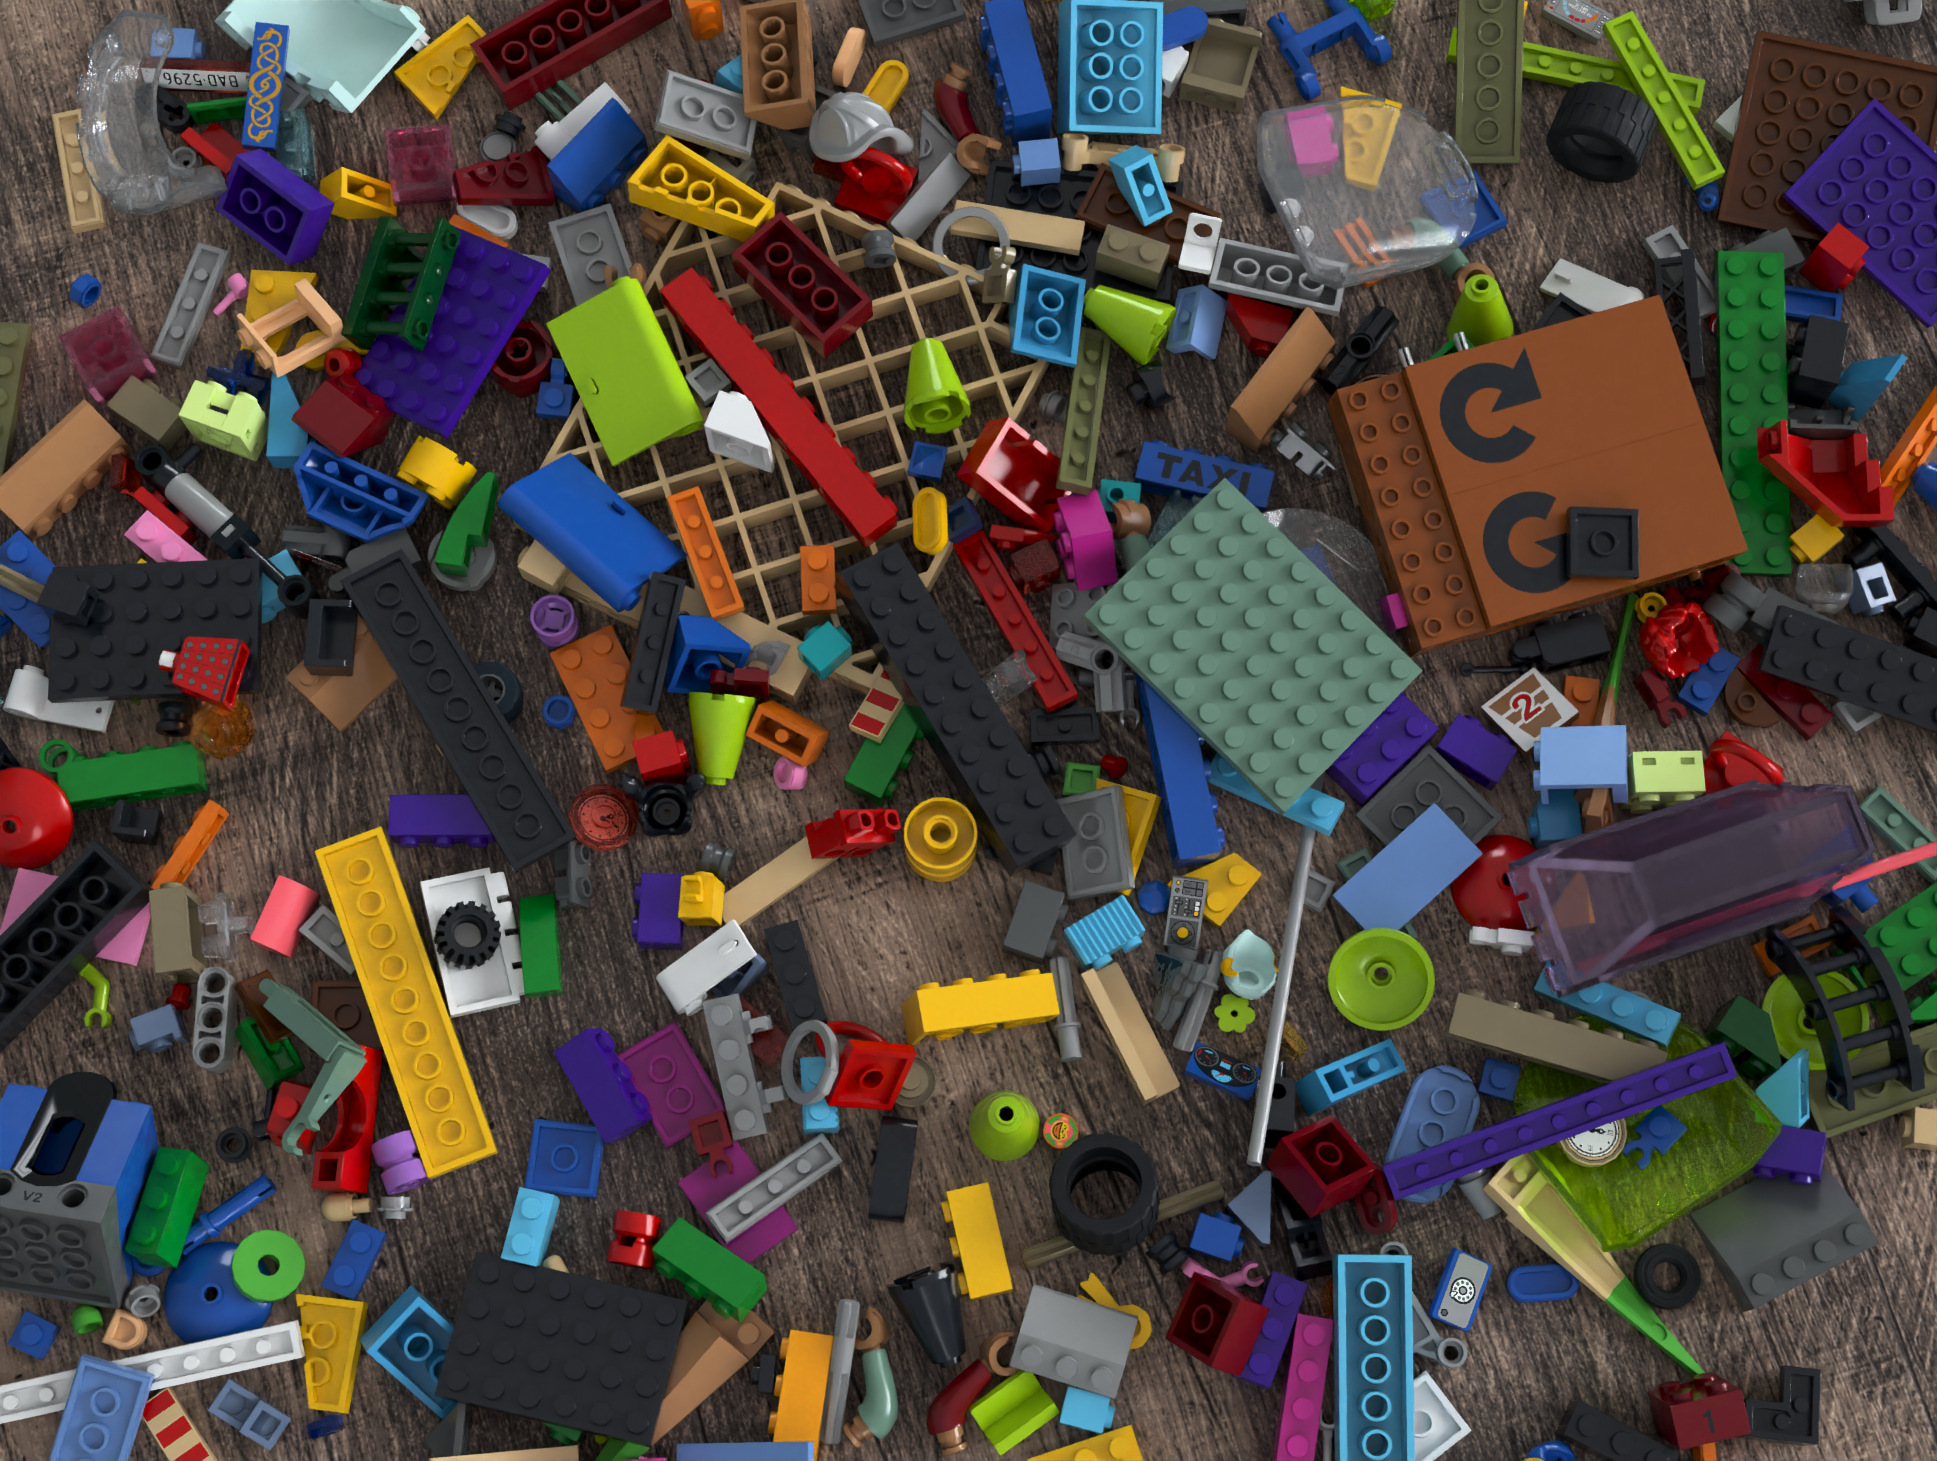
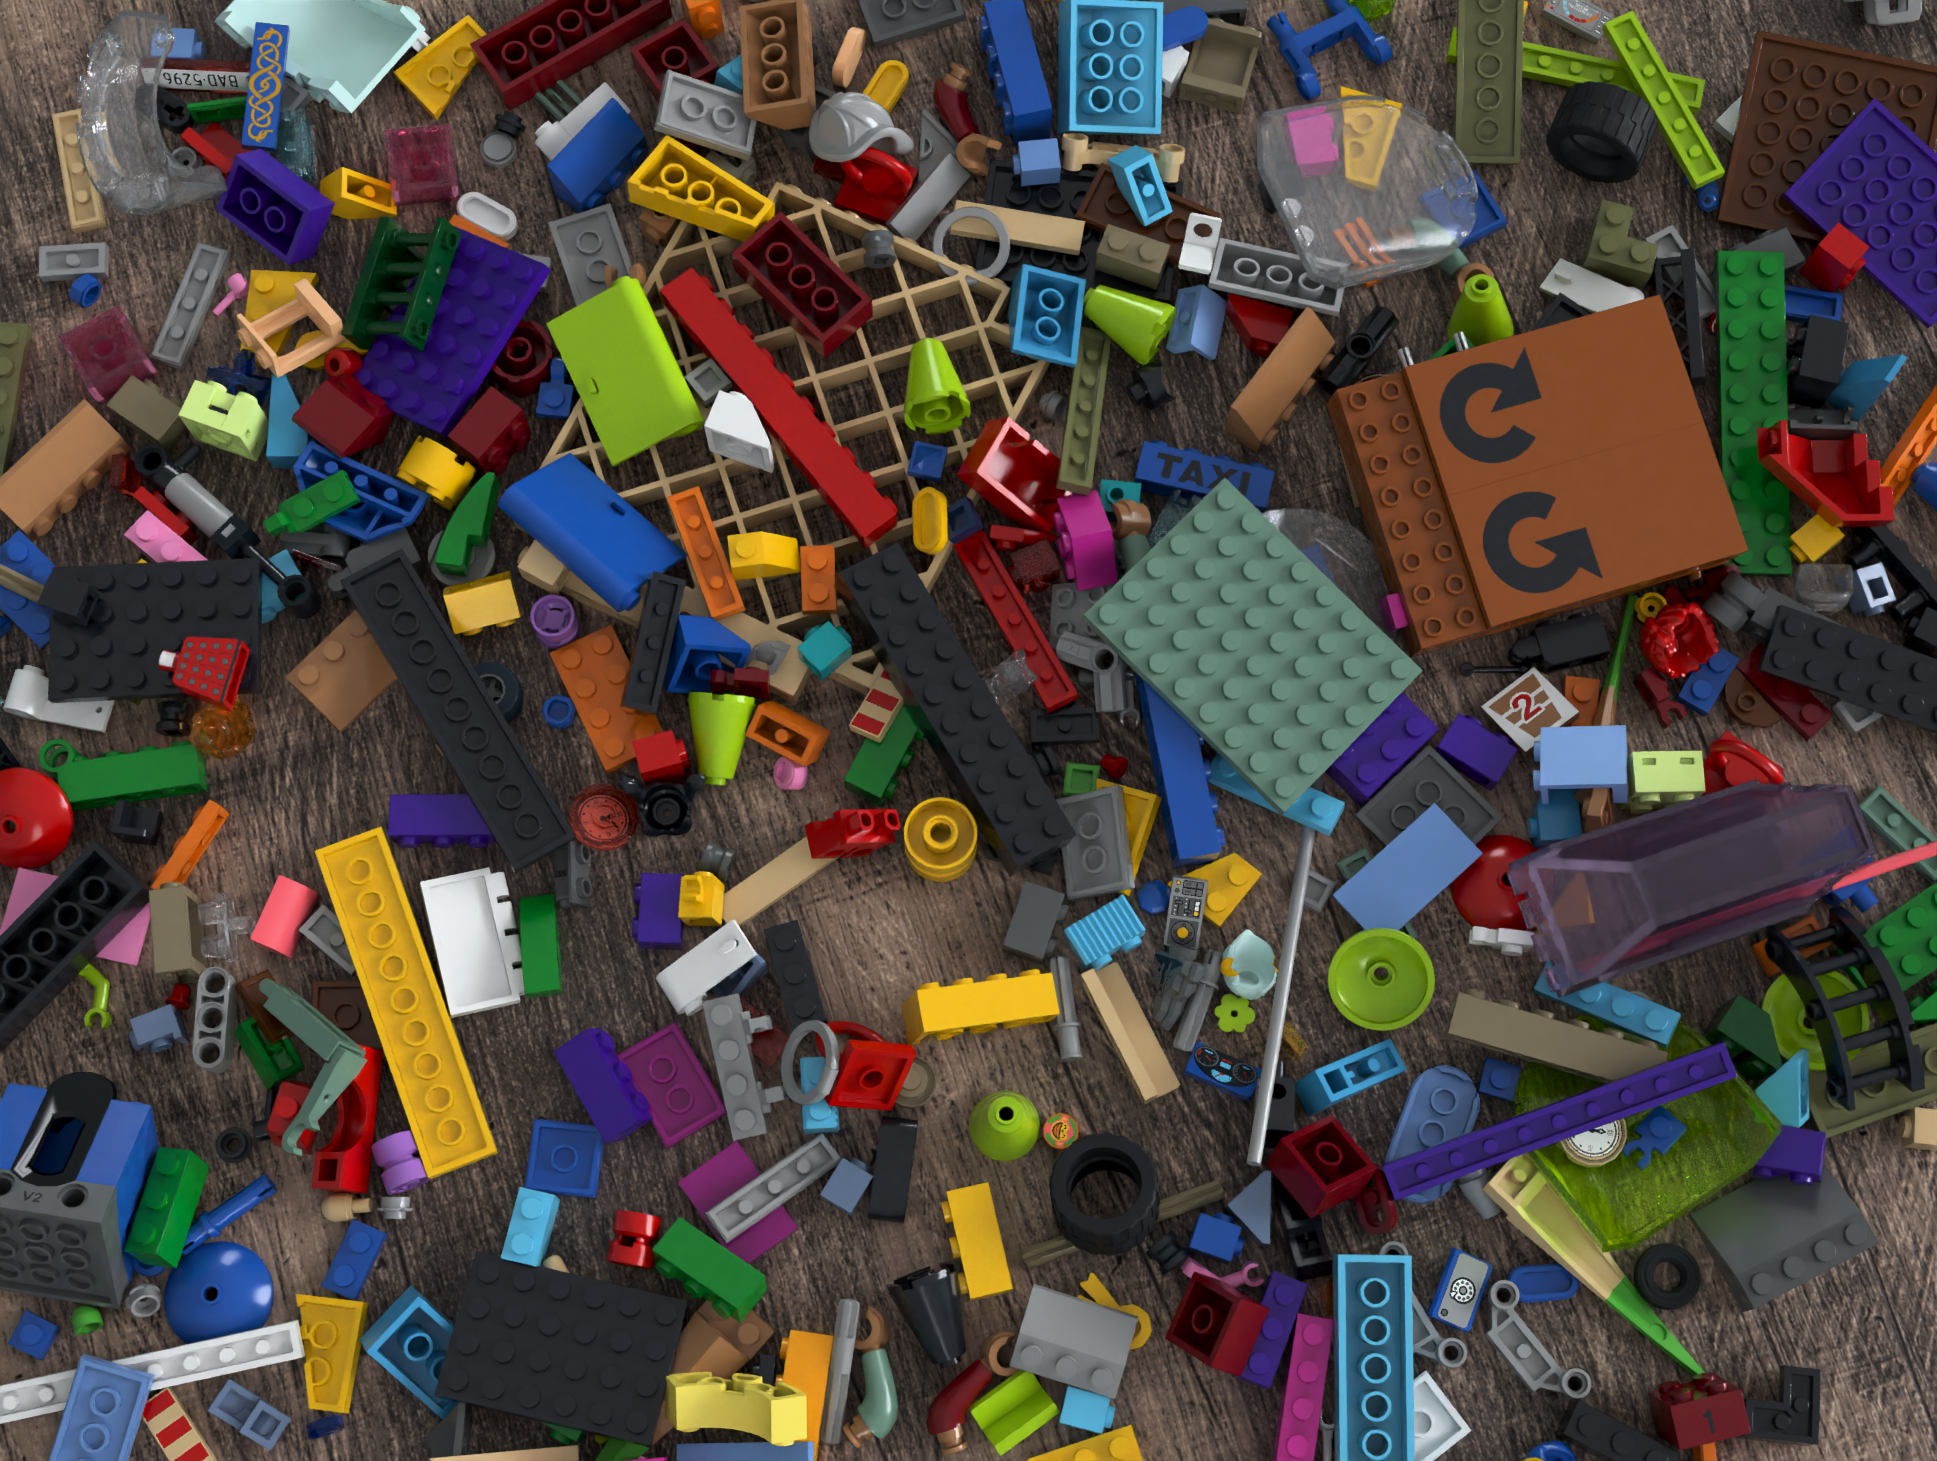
light nougat tile [101,1308,147,1350] -> none
bright green tile [231,1229,305,1303] -> none
black panel [304,599,358,676] -> none
black tyre [434,901,501,969] -> none
dark red wing [452,146,556,206] -> none
dark red plate [688,1110,734,1178] -> none
dark tan plate [982,245,1017,305] -> none
dark grey hinge [1269,417,1336,479] -> none
black plate [1566,507,1639,580] -> none
none -> light grey plate [39,242,109,282]
none -> green hinge [263,470,360,536]
none -> yellow brick [443,571,521,636]
none -> dark red brick [447,386,532,477]
none -> dark red brick [630,17,719,104]
none -> light yellow brick [665,1372,807,1446]
none -> yellow slope [727,531,801,581]
none -> sand blue brick [820,1157,873,1217]
none -> light grey plate [1484,1280,1591,1399]
none -> olive brick [1581,199,1659,290]

